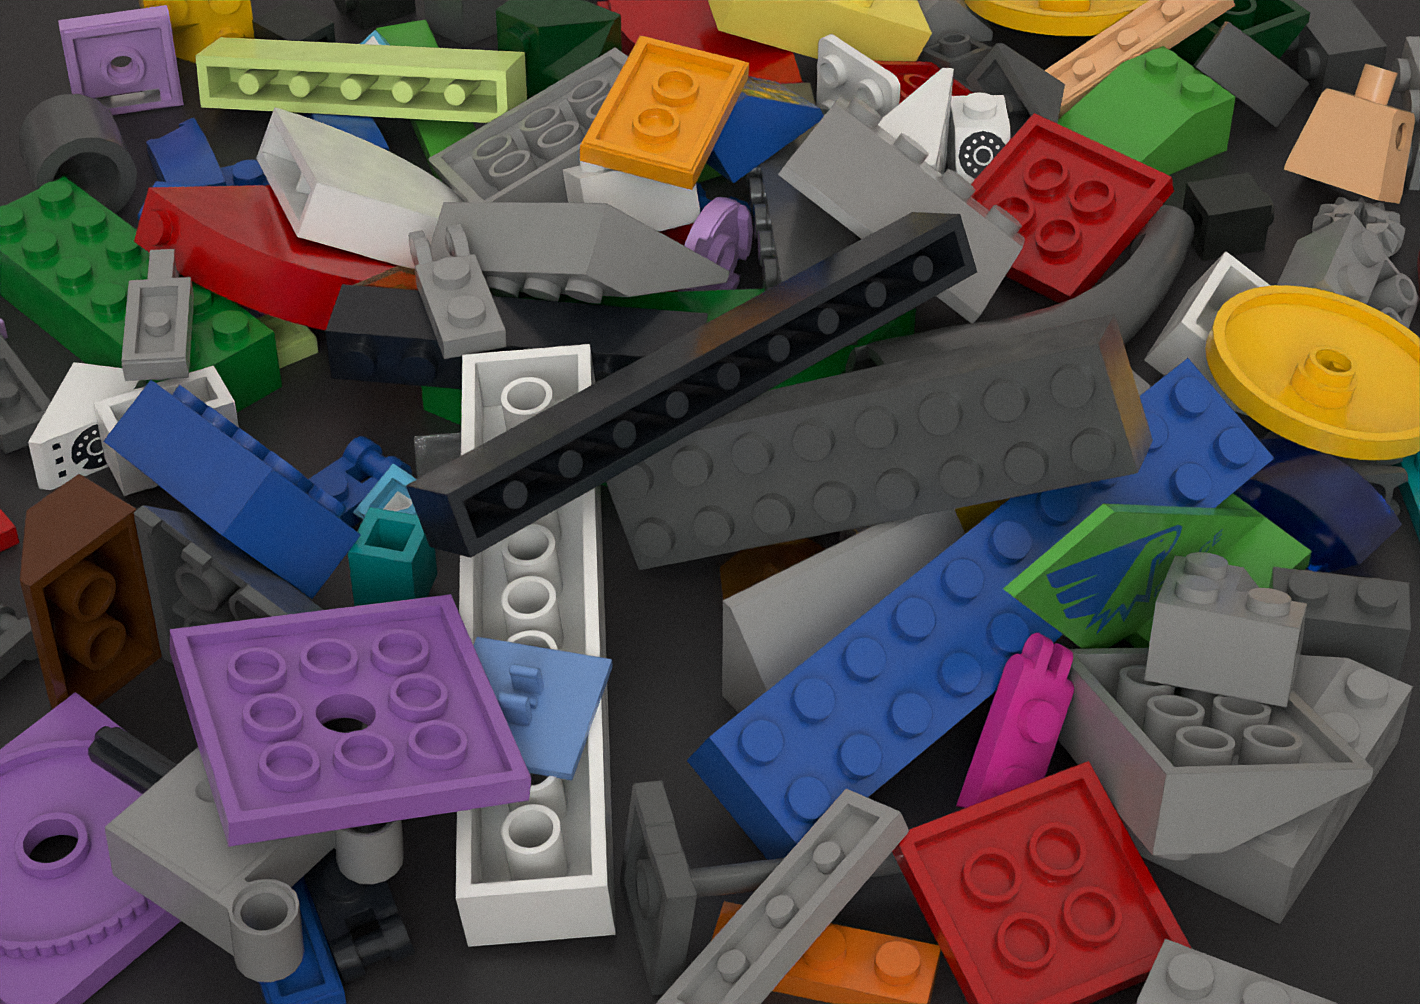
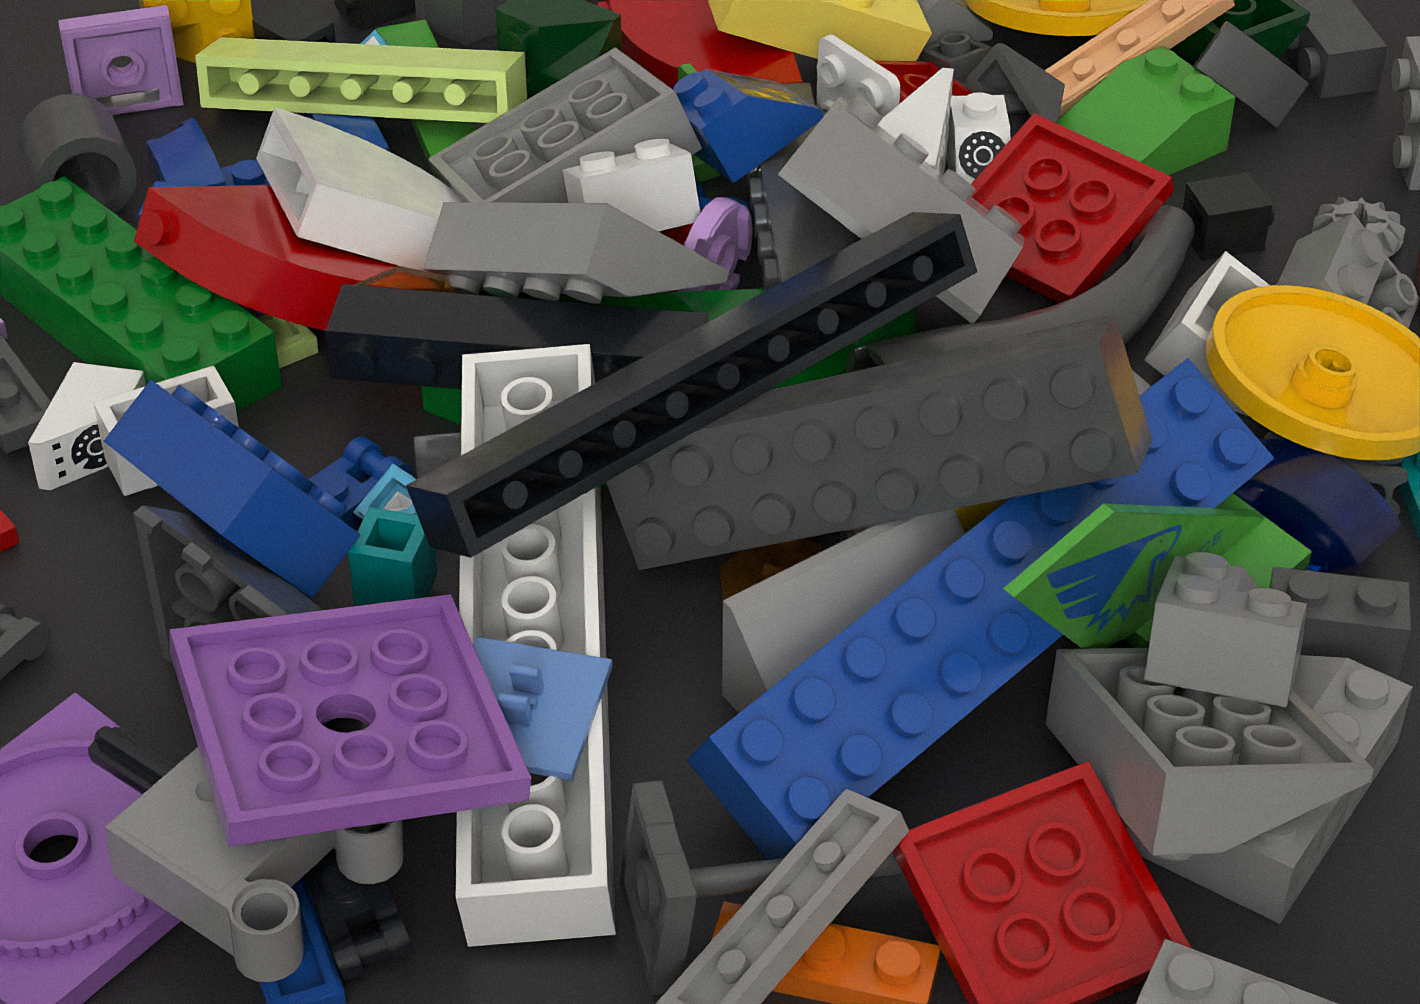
reddish brown slope [20,474,162,710] -> none
light grey hinge [121,249,194,381] -> none
light grey hinge [408,223,506,359] -> none
light orange tile [580,36,749,190] -> none
dark pink hinge [956,633,1074,809] -> none
light nougat torso [1284,63,1415,204] -> none

